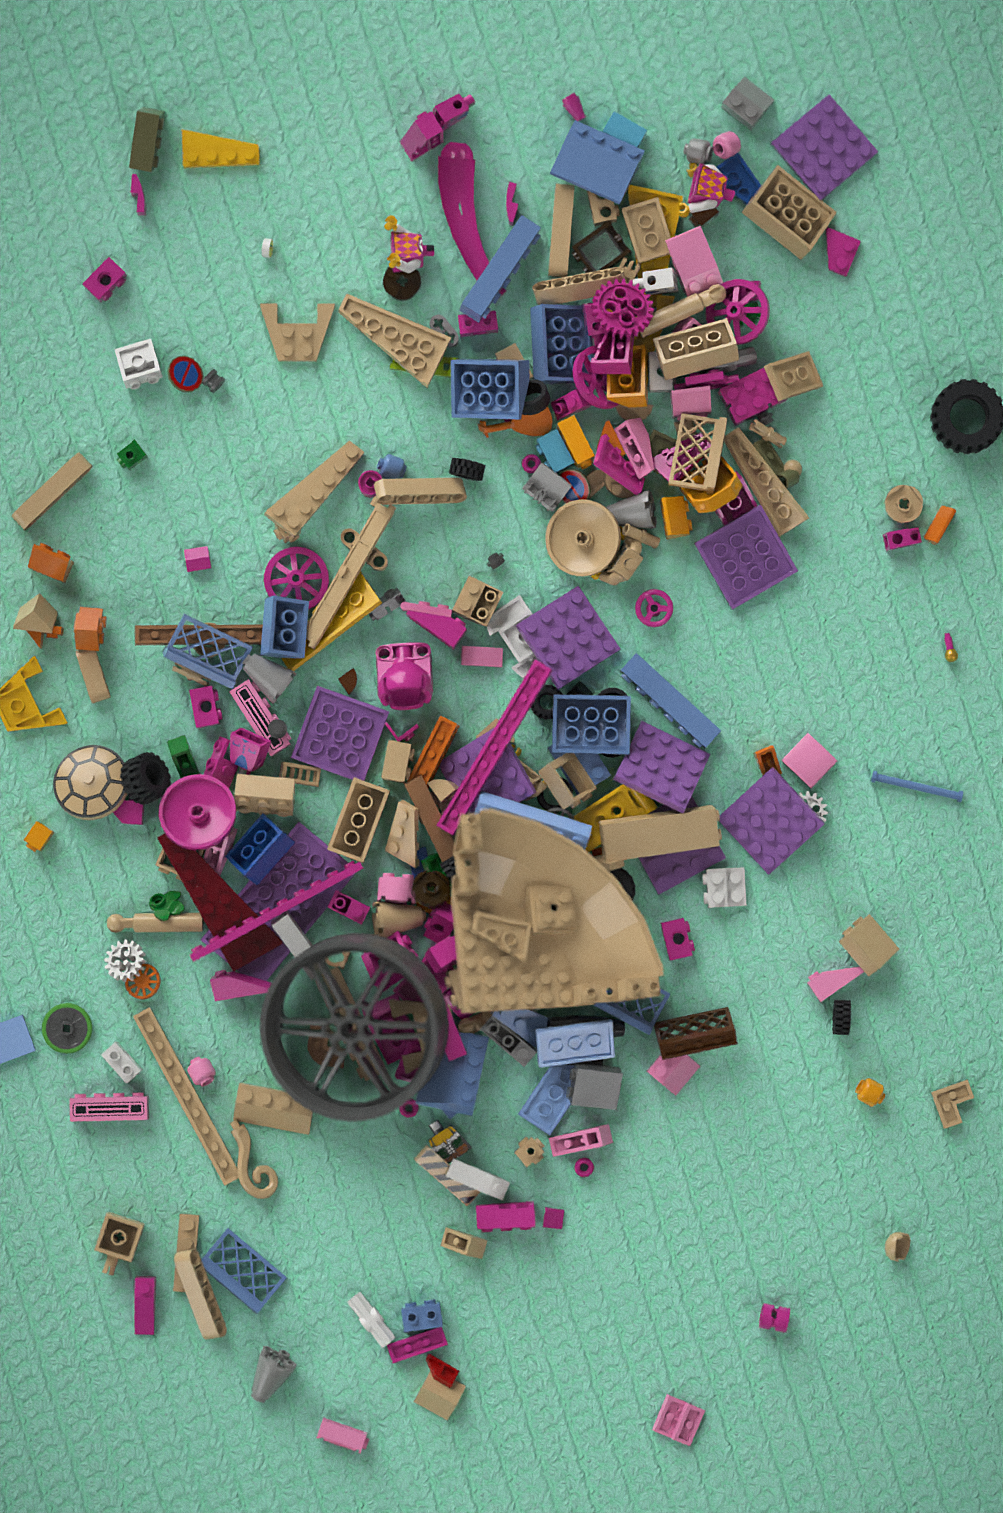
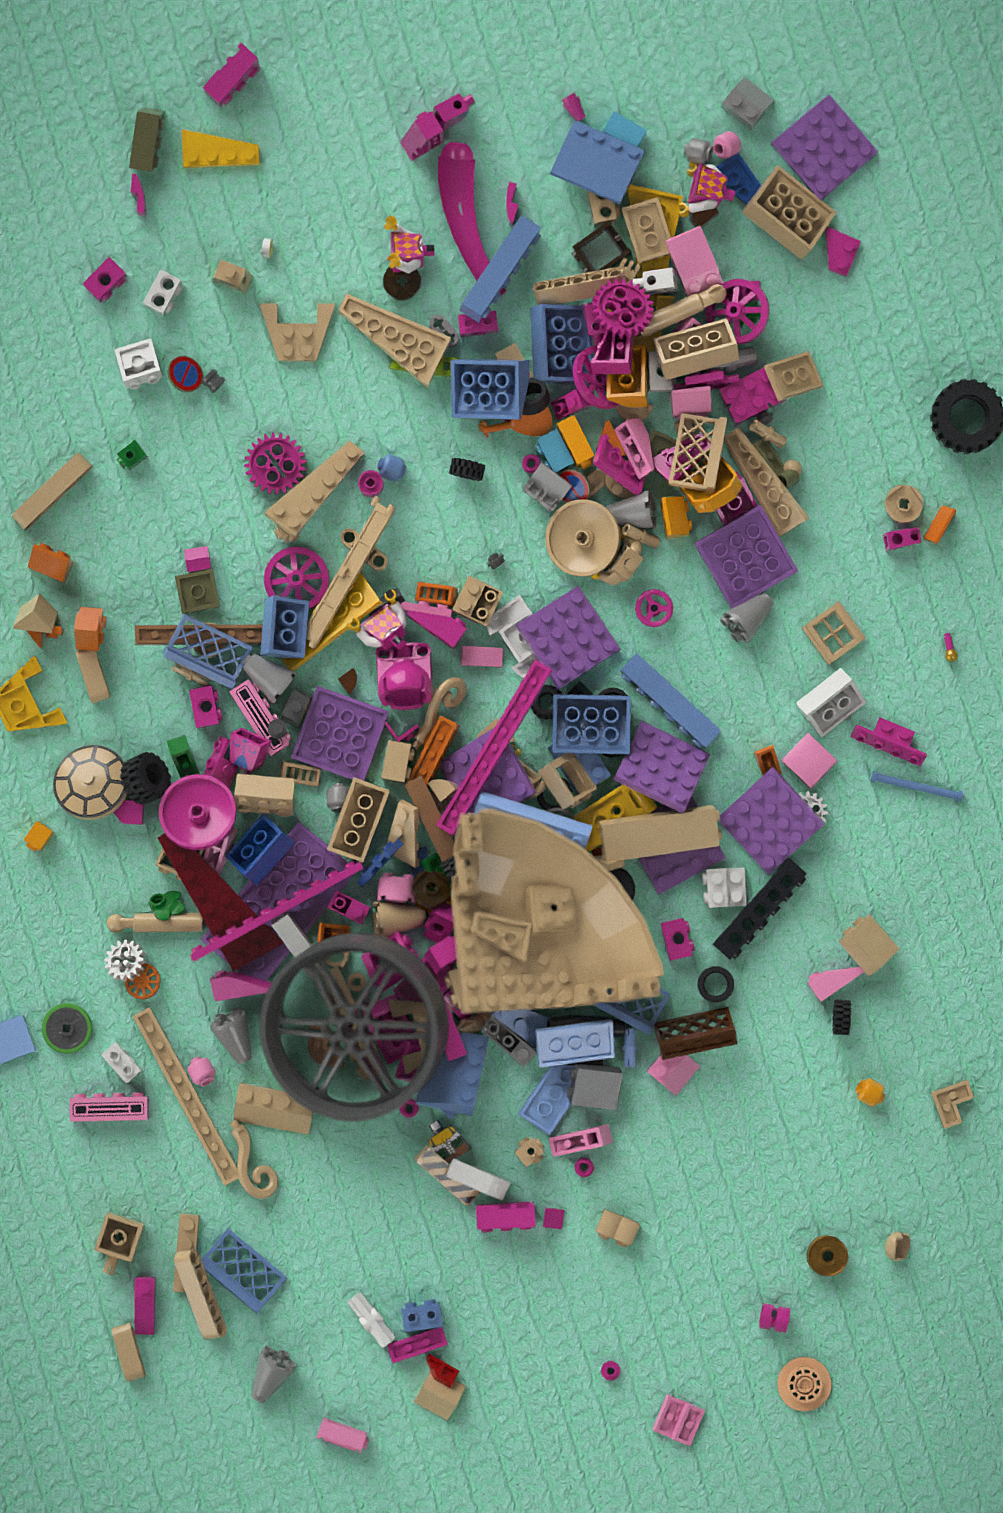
tan beam [374,478,467,505] -> none
tan slope [441,1227,488,1259] -> none
tan beam [548,184,575,277] -> none
none -> tan beam [112,1323,146,1382]
none -> white brick [143,269,183,316]
none -> olive plate [175,569,220,614]
none -> dark pink wedge [203,43,260,107]
none -> light grey cone [210,1007,252,1064]
none -> tan torso [212,260,252,294]
none -> dark pink gear [244,433,306,495]
none -> dark grey torso [281,688,313,729]
none -> orange slope [317,923,350,942]
none -> light grey head [326,783,349,813]
none -> torso [347,589,406,650]
none -> tan plate [347,972,366,992]
none -> blue wing [357,839,403,887]
none -> tan plant [412,677,467,750]
none -> orange slope [415,582,458,607]
none -> tan brick [596,1209,640,1248]
none -> dark pink plate [601,1361,620,1380]
none -> light blue pin [622,1028,637,1068]
none -> black tyre [697,966,734,1002]
none -> black brick [712,858,807,960]
none -> light grey cone [720,593,774,643]
none -> light nougat wheel [777,1357,831,1411]
none -> white slope [796,668,867,738]
none -> tan piece [802,601,866,665]
none -> pearl gold wheel [806,1235,848,1277]
none -> dark pink bracket [851,717,927,766]

